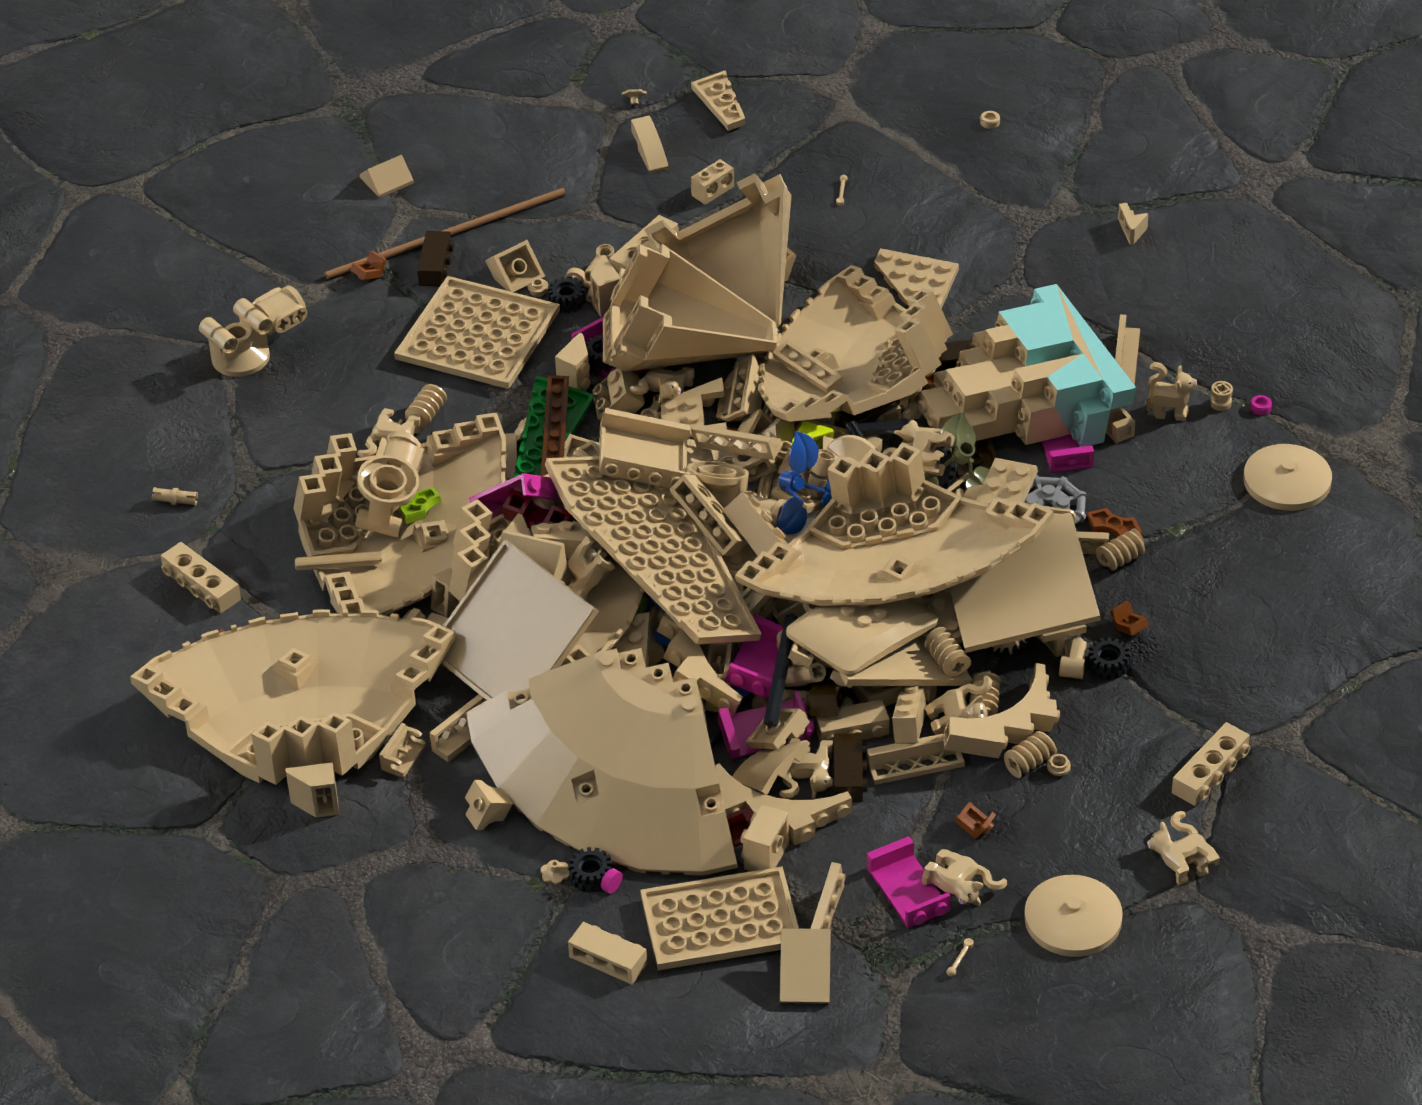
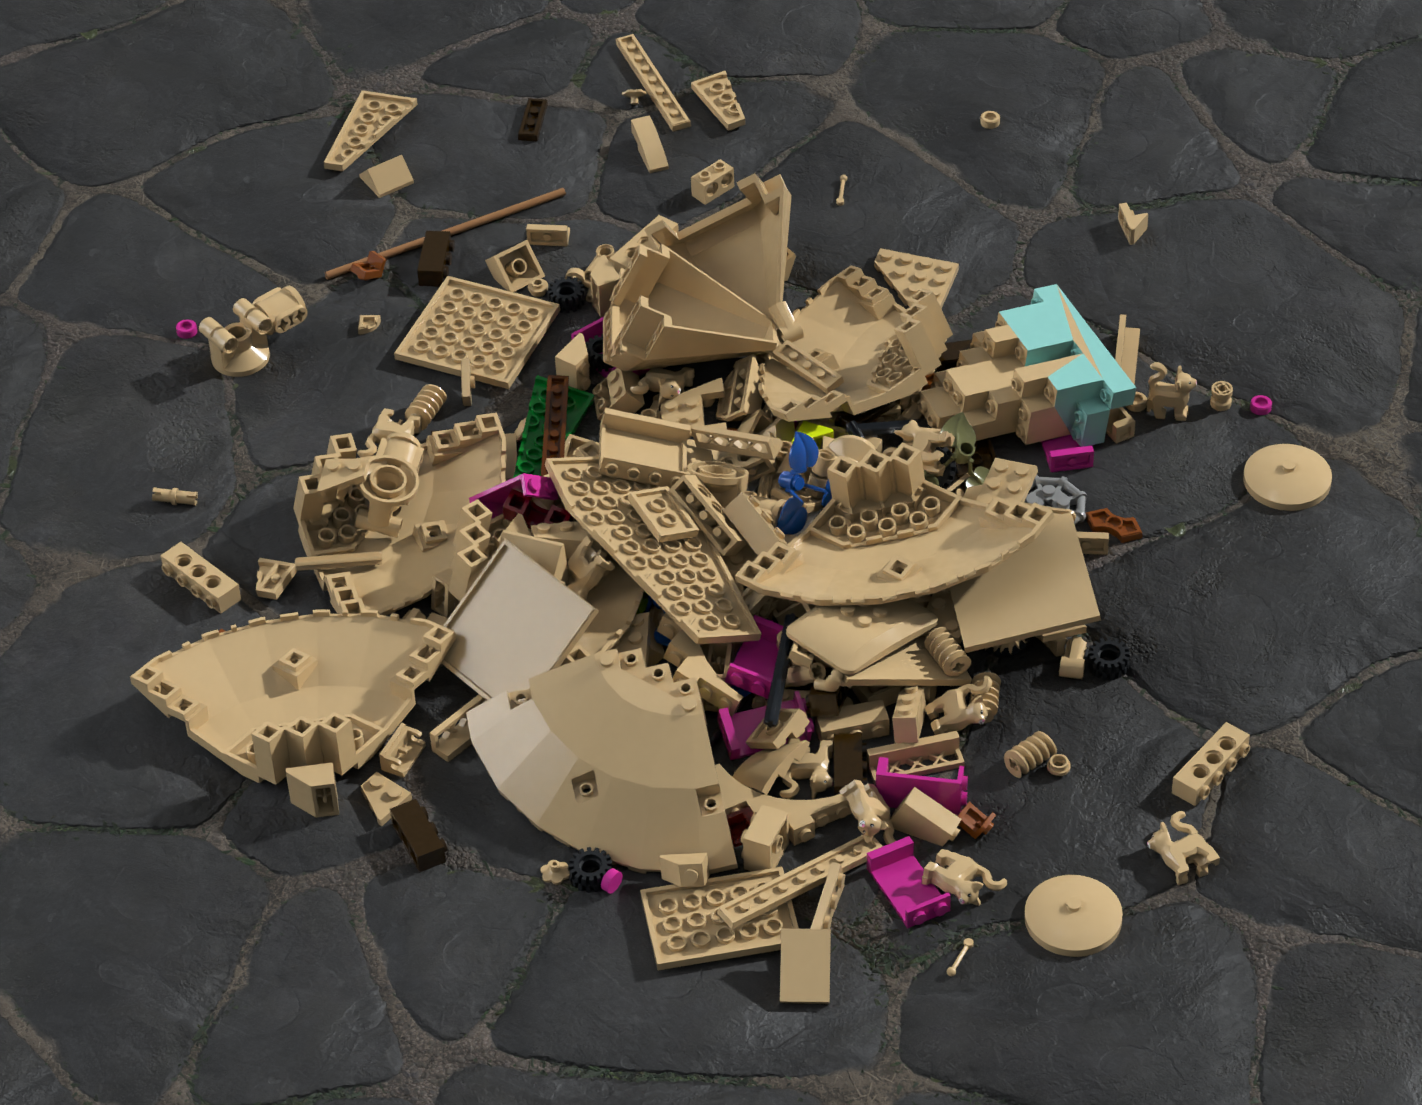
lime tile [399,487,441,524] -> none
tan brick [465,780,513,830] -> none
tan brick [568,922,647,985] -> none
tan arch [944,663,1060,758] -> none
tan piece [1096,528,1145,571] -> none
dark orange bracket [1110,601,1149,636] -> none
none -> dark pink tile [176,319,197,339]
none -> tan wing [256,558,297,600]
none -> tan wing [317,459,370,497]
none -> tan wing [324,91,418,171]
none -> tan tile [358,315,381,334]
none -> tan wing [361,772,412,826]
none -> dark brown brick [390,799,447,872]
none -> tan plate [461,359,475,406]
none -> dark brown tile [518,98,548,141]
none -> tan panel [526,224,570,246]
none -> tan tile [616,34,691,132]
none -> tan plate [628,486,699,543]
none -> tan slope [659,853,710,887]
none -> tan plate [717,835,883,929]
none -> tan piece [768,301,804,344]
none -> tan arm [814,669,843,692]
none -> tan animal [839,779,896,845]
none -> dark pink panel [876,757,968,815]
none -> tan slope [890,787,962,847]
none -> tan tile [1126,392,1147,412]

